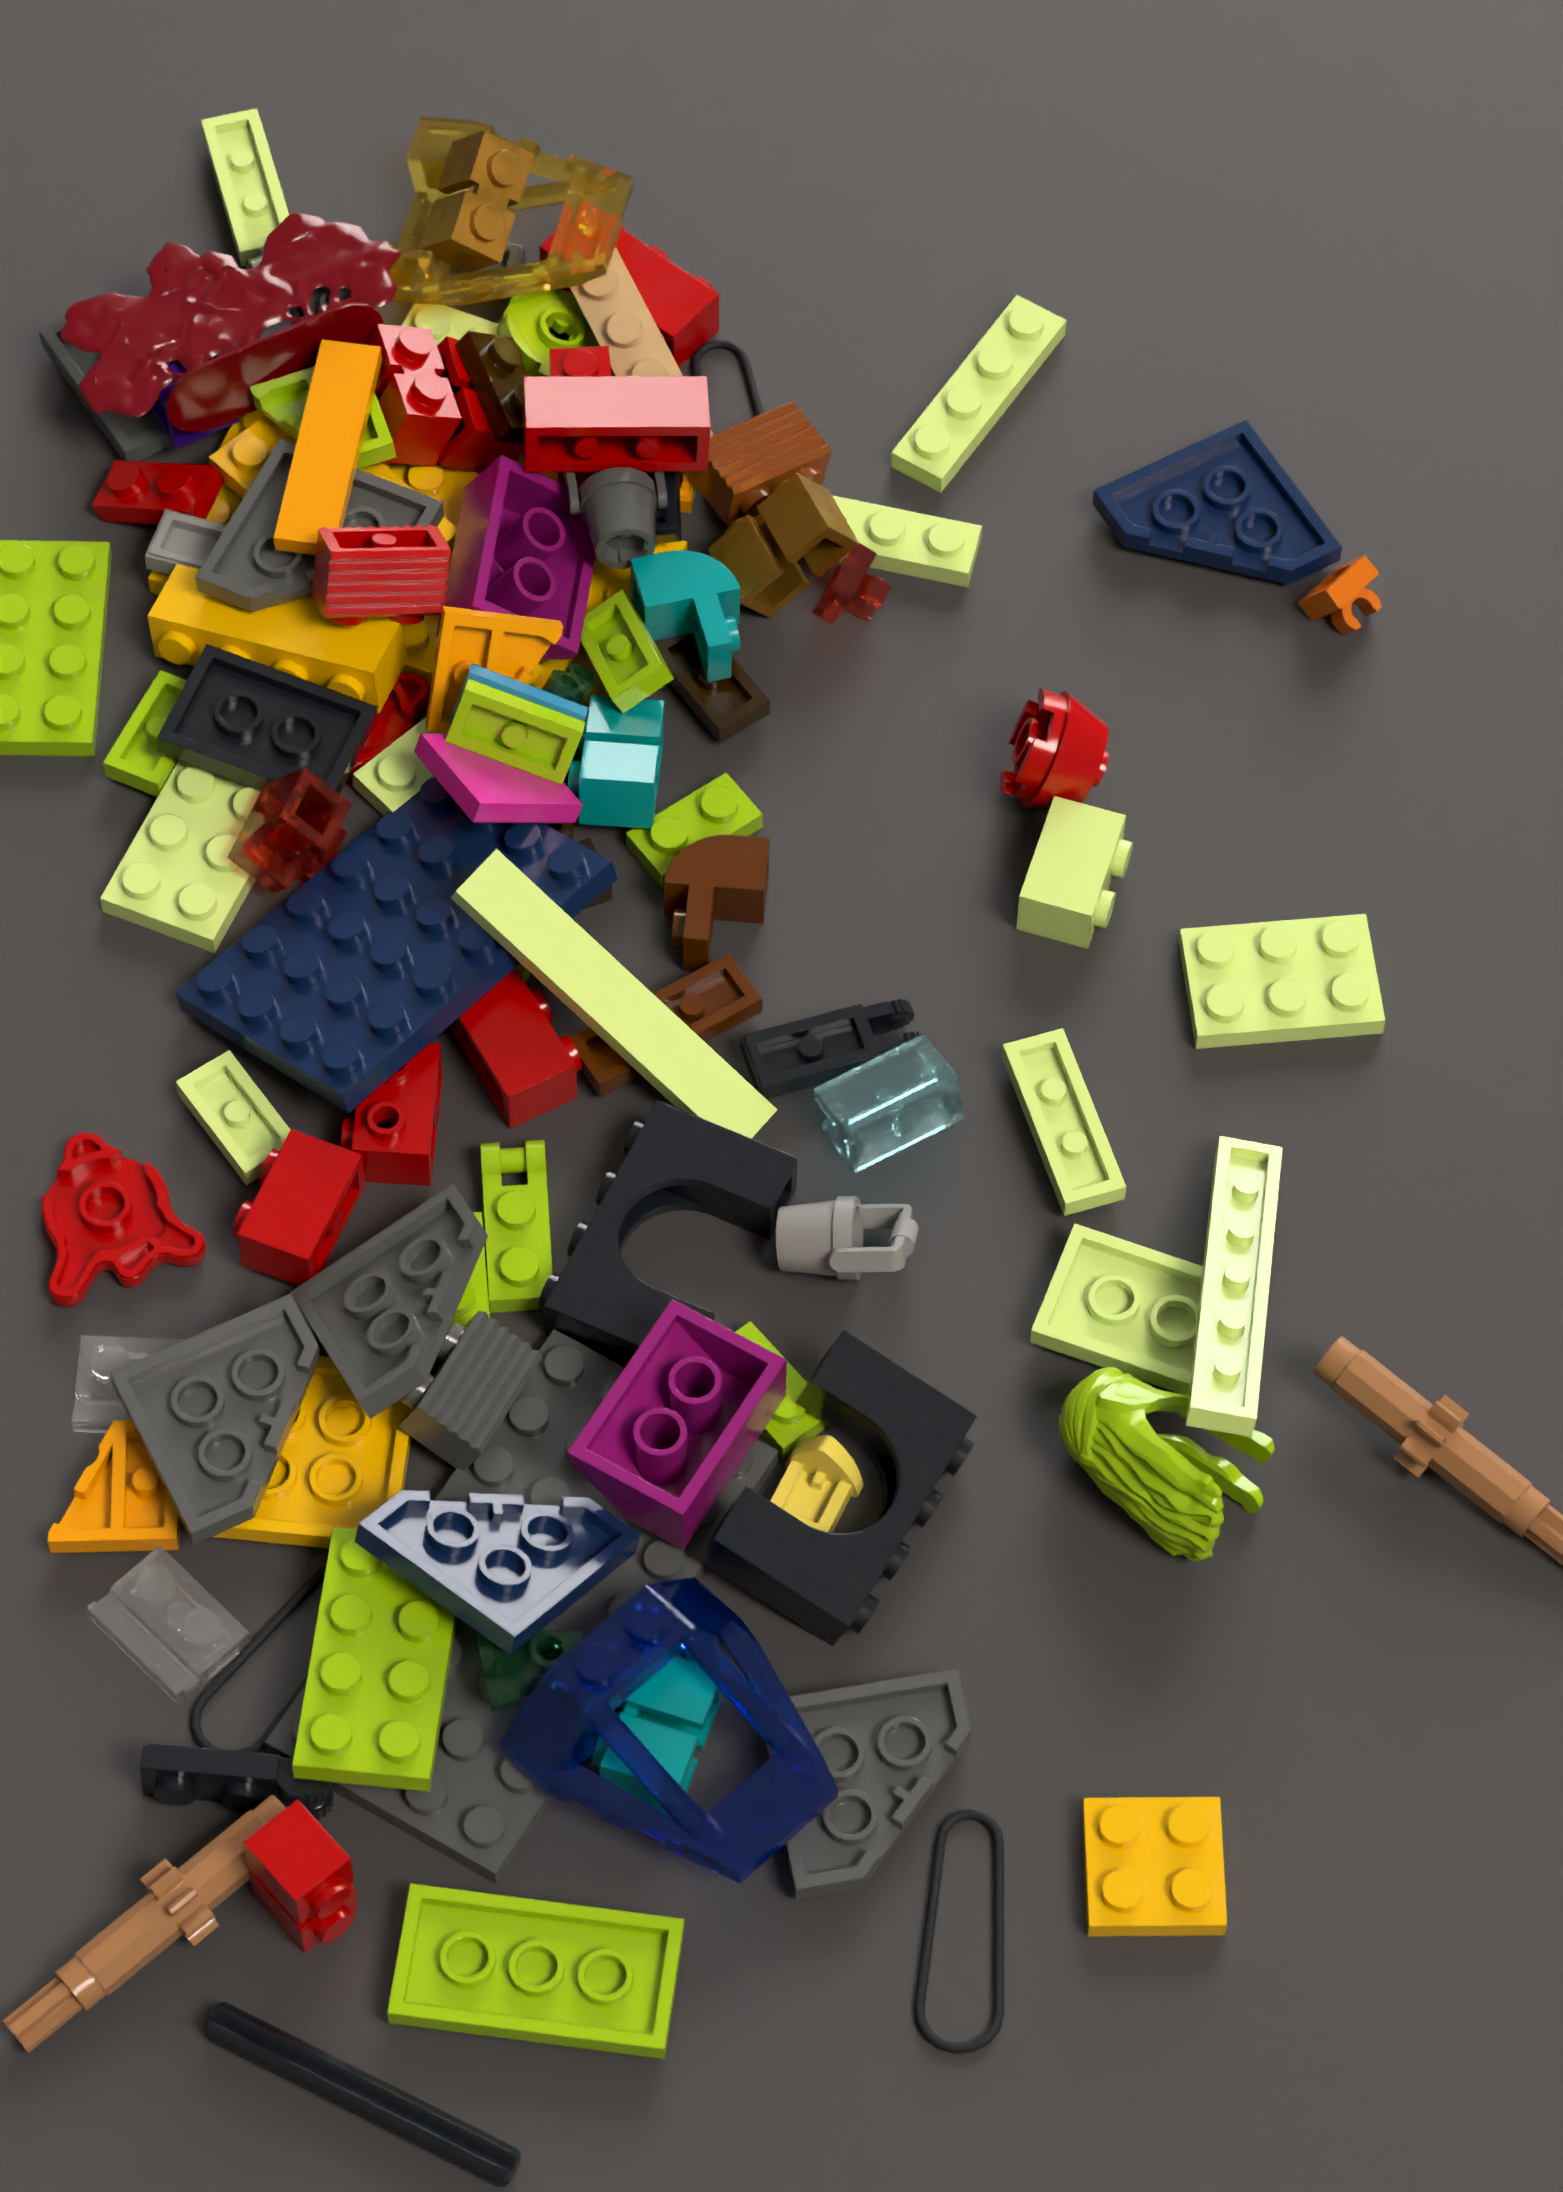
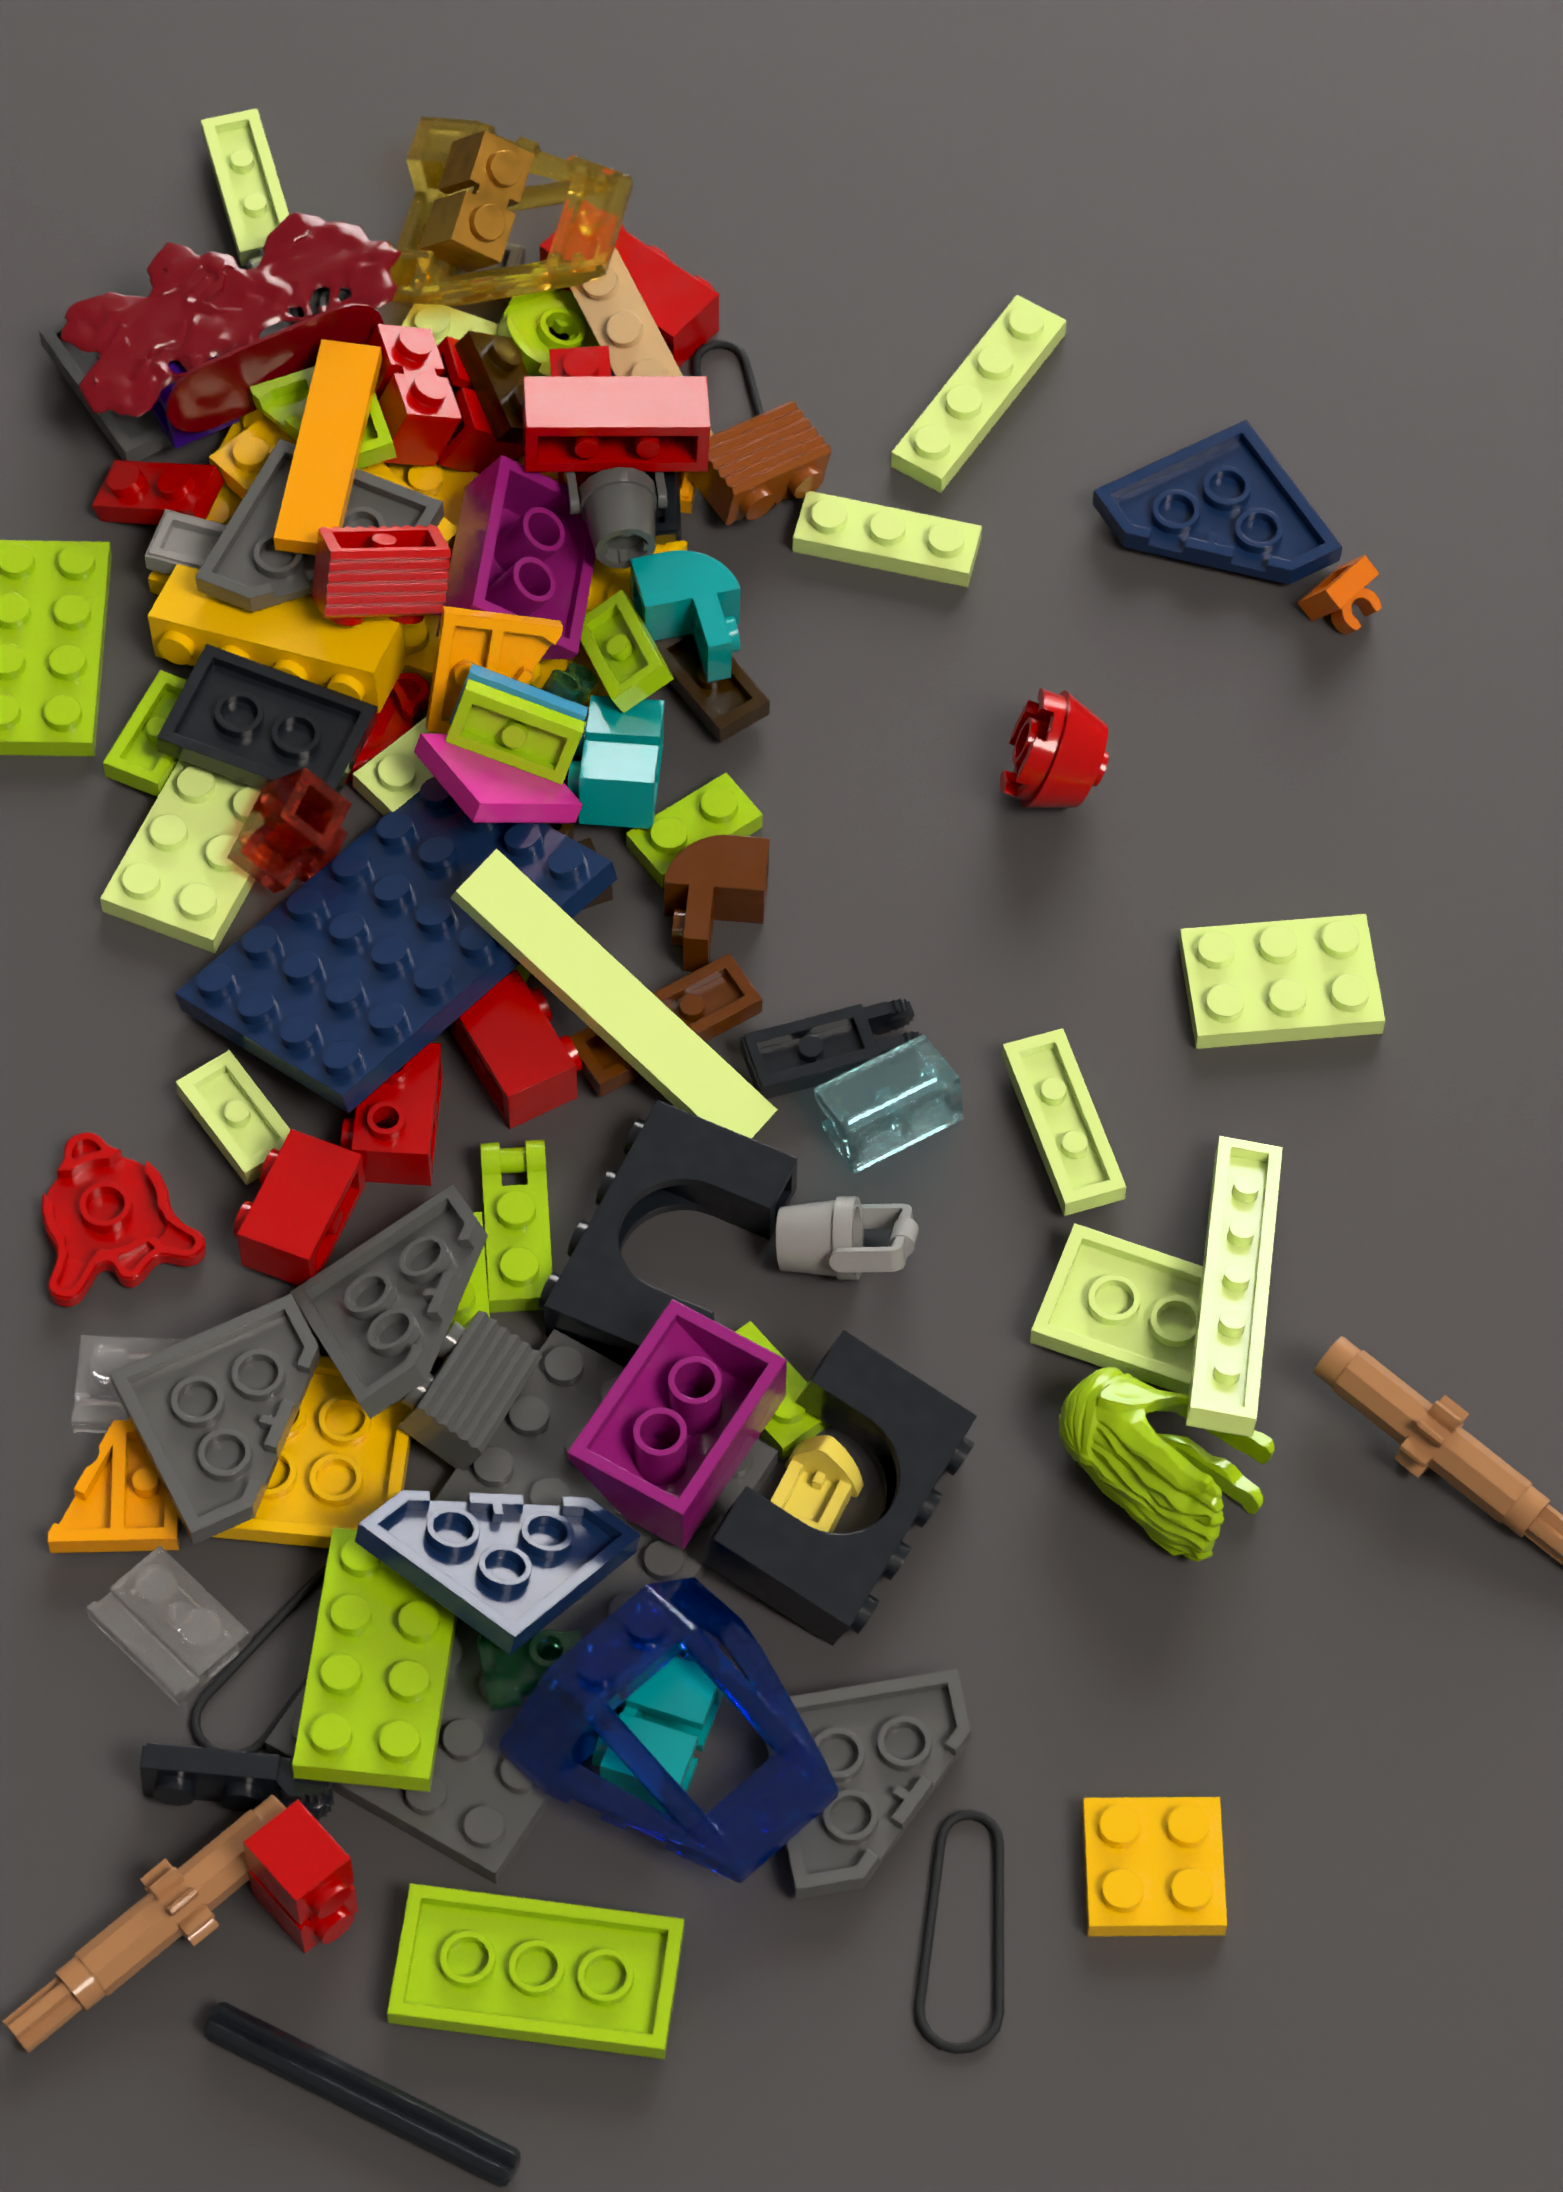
pearl gold piece [708,473,860,618] -> none
clear red tile [812,543,892,624] -> none
yellowish green brick [1016,796,1133,949] -> none

